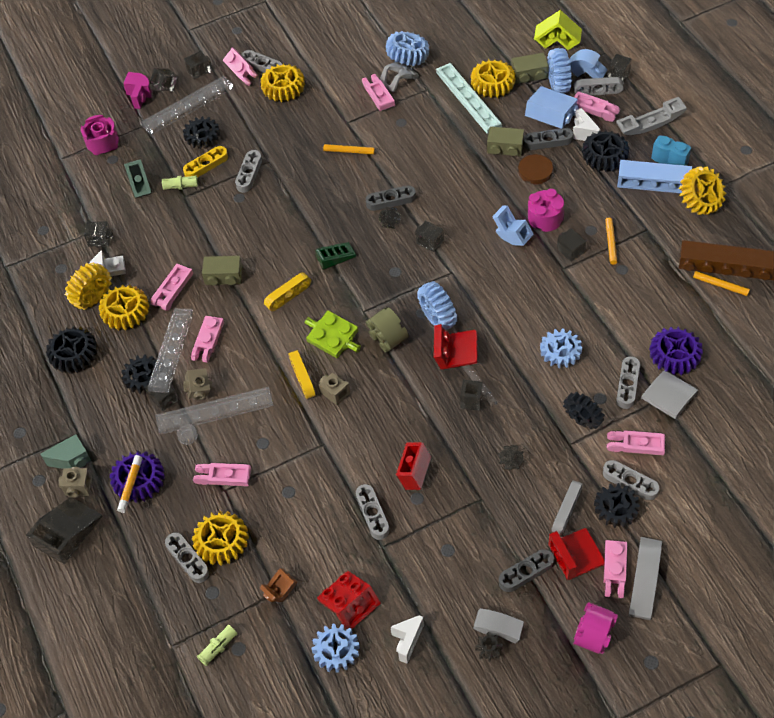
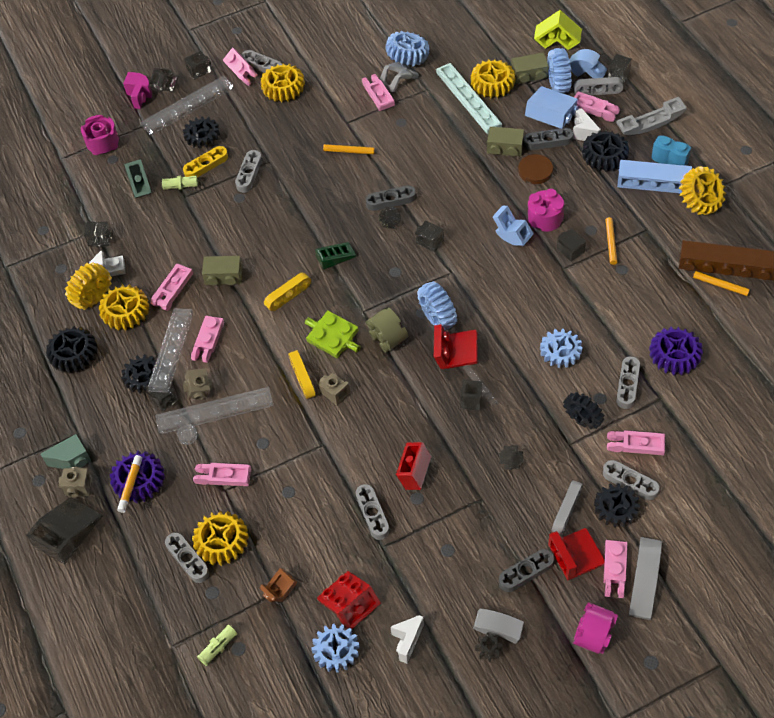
light grey slope [641,371,698,419] -> none

